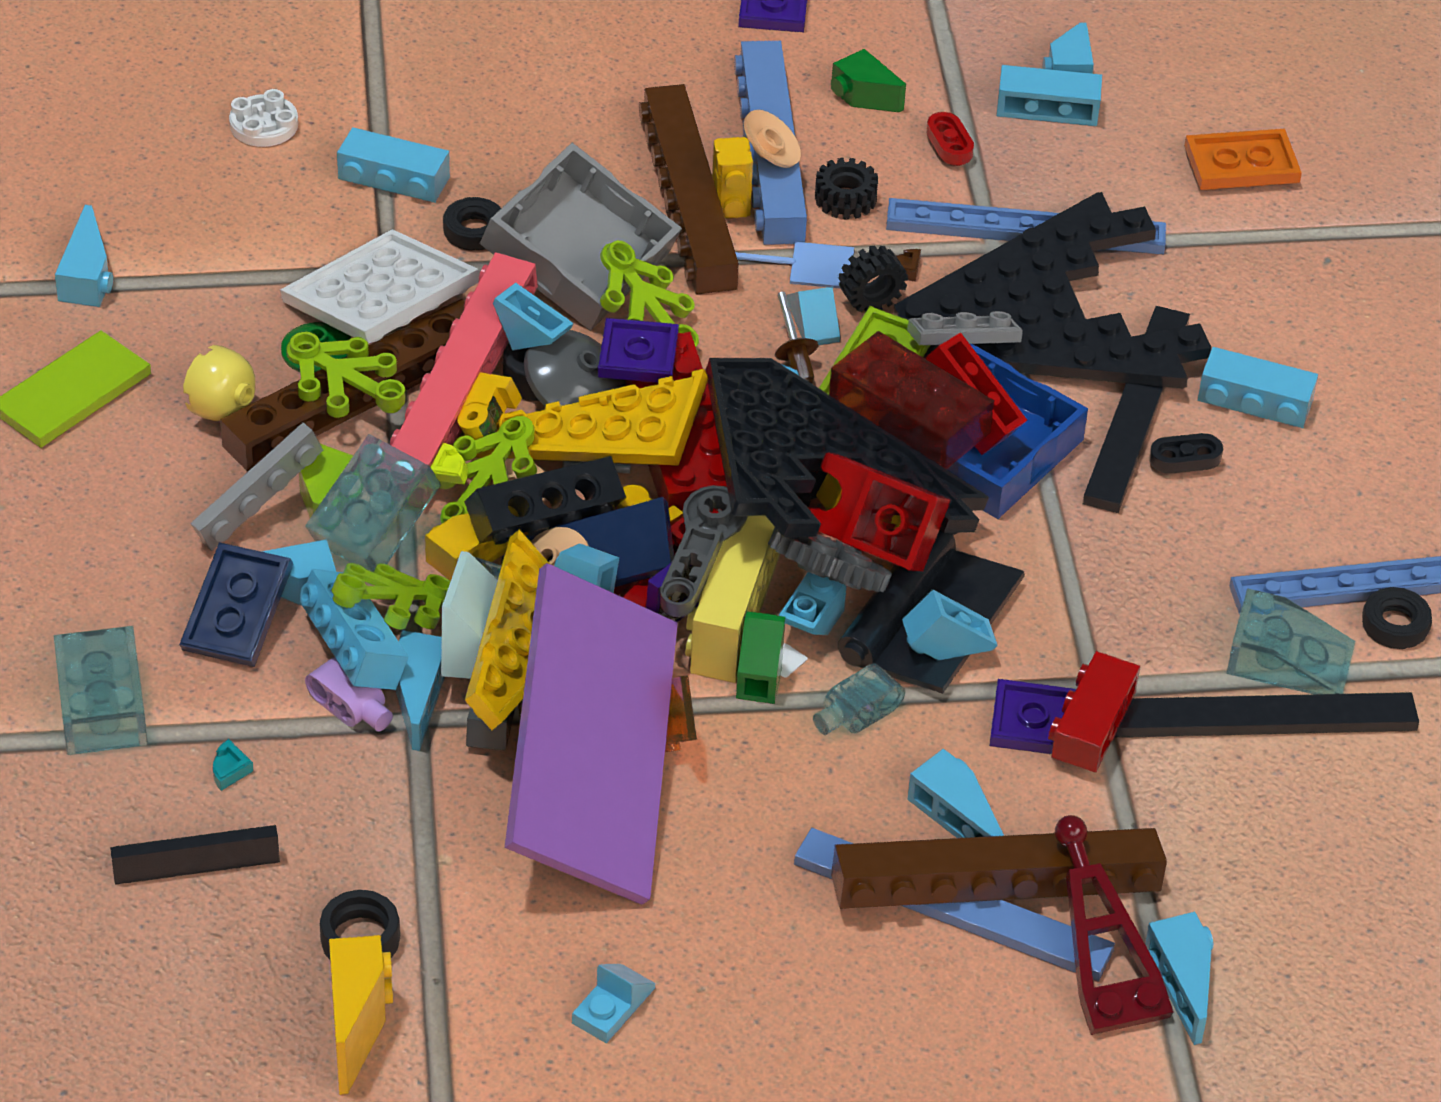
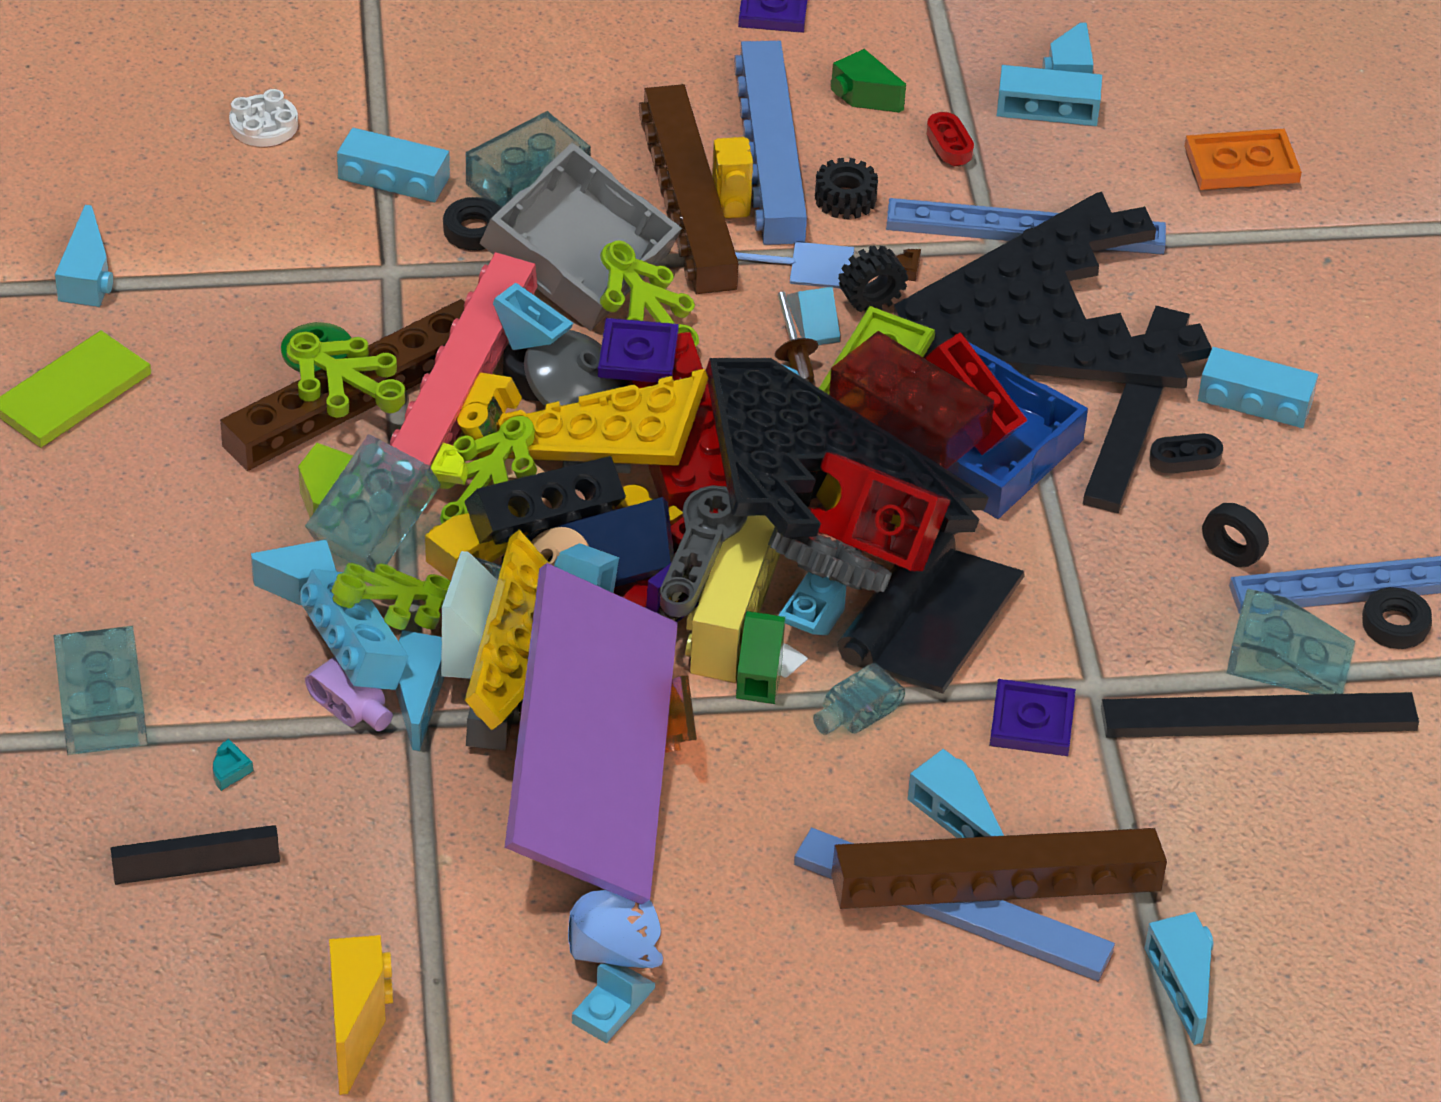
dark blue tile [179,542,294,667] -> none
light yellow cylinder [183,345,255,421] -> none
light grey plate [191,423,324,551] -> none
white plate [280,229,479,344] -> none
black tyre [319,889,400,959] -> none
light nougat dish [744,110,801,168] -> none
medium azure slope [902,590,998,660] -> none
light grey tile [907,311,1023,345] -> none
red brick [1048,651,1140,773] -> none
dark red plate [1054,815,1174,1035] -> none
none -> clear light blue brick [466,111,591,208]
none -> light blue piece [568,890,663,968]
none -> black tyre [1202,503,1269,567]

